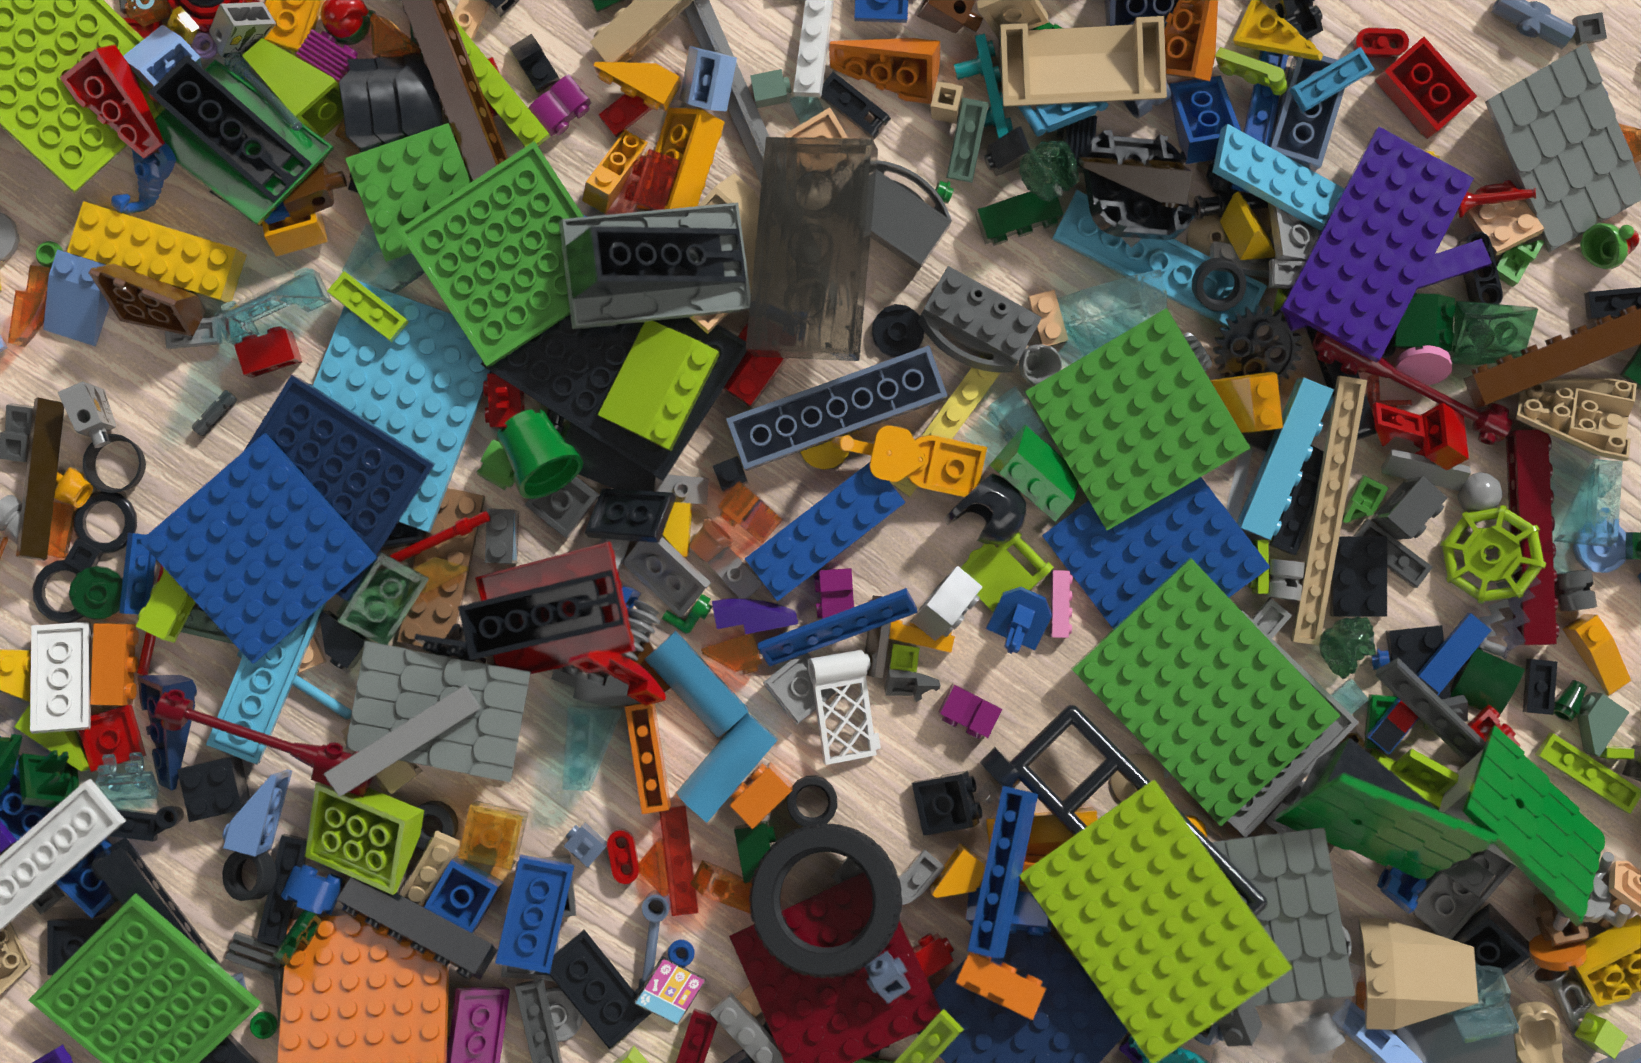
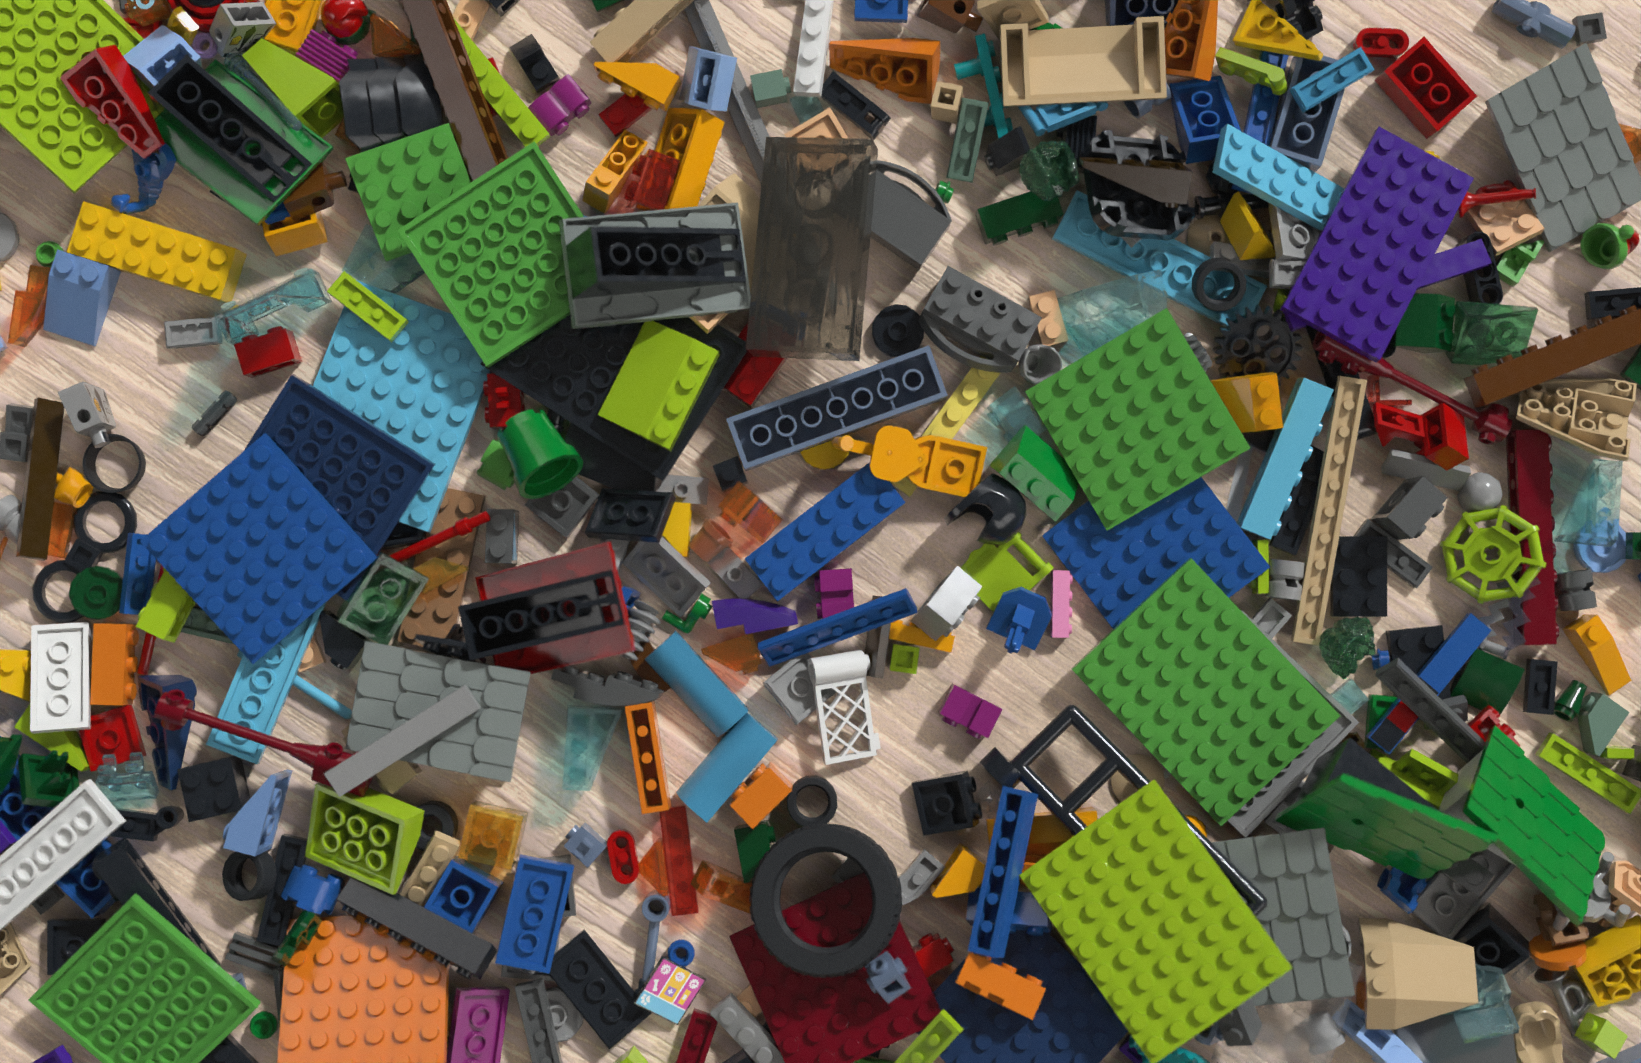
reddish brown wedge [89,264,206,337] -> none
red slope [568,650,666,706] -> none
dark grey slope [884,669,940,702] -> none
bright green slope [1342,475,1389,523] -> none
bright pink tile [1396,345,1452,386] -> none

